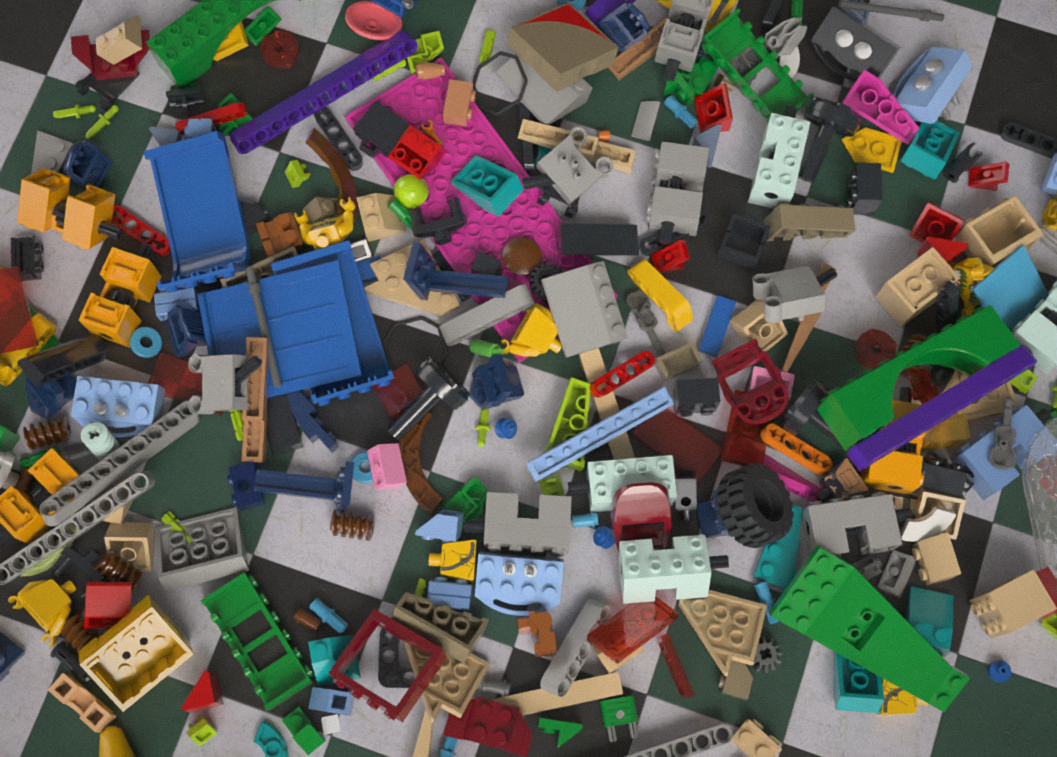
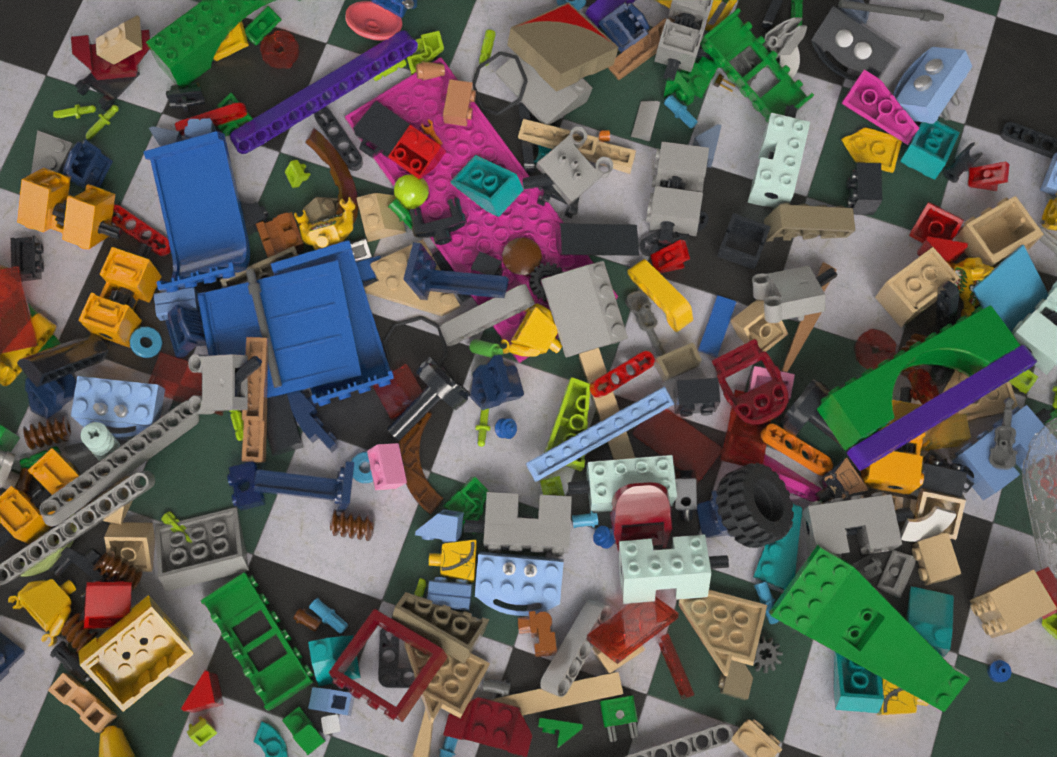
red slope [694,83,733,133] -> none
black piece [798,96,862,183] -> none

